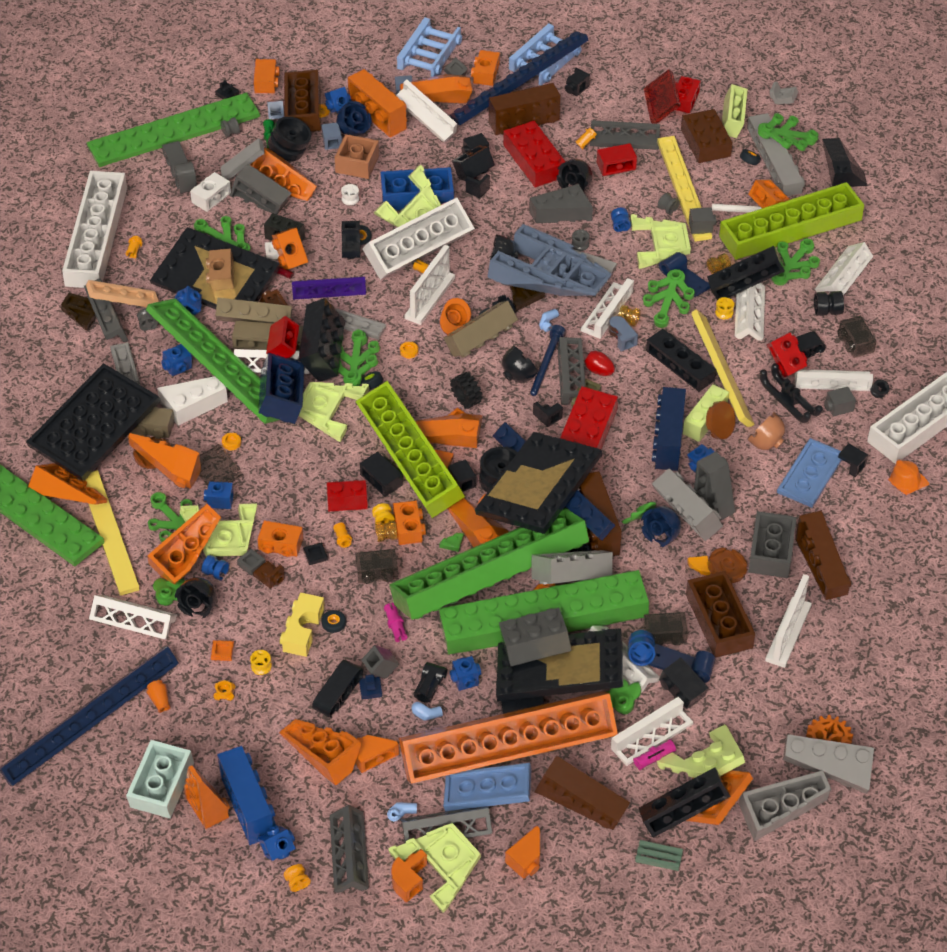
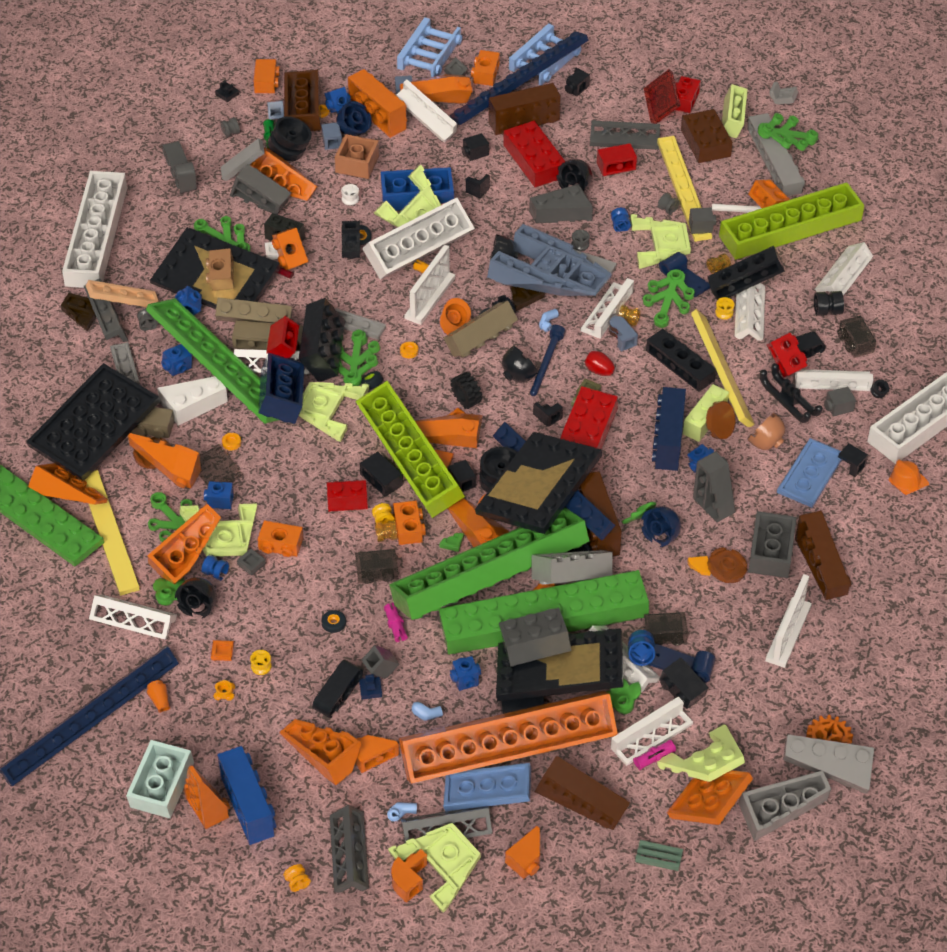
bright green plate [87,92,260,167] -> none
light orange pin [125,236,143,258] -> none
white brick [190,172,231,212] -> none
reddish brown bracket [253,561,285,589] -> none
blue brick [257,825,296,861] -> none
reddish brown bracket [259,289,288,306] -> none
light yellow arch [280,593,325,657] -> none
dark purple fence [292,277,366,300] -> none
black tile [303,542,328,566] -> none
light orange pin [333,522,352,548] -> none
black piece [414,662,448,703] -> none
black brick [452,145,495,181] -> none
dark grey fence [557,337,585,405] -> none
light orange pin [575,127,597,150] -> none
black brick [638,767,730,838] -> none
light grey wedge [652,468,723,541] -> none
reddish brown brick [686,571,755,658] -> none
black wheel [740,149,761,165] -> none
bright green plant [771,238,820,285] -> none
black wedge [822,138,867,187] -> none

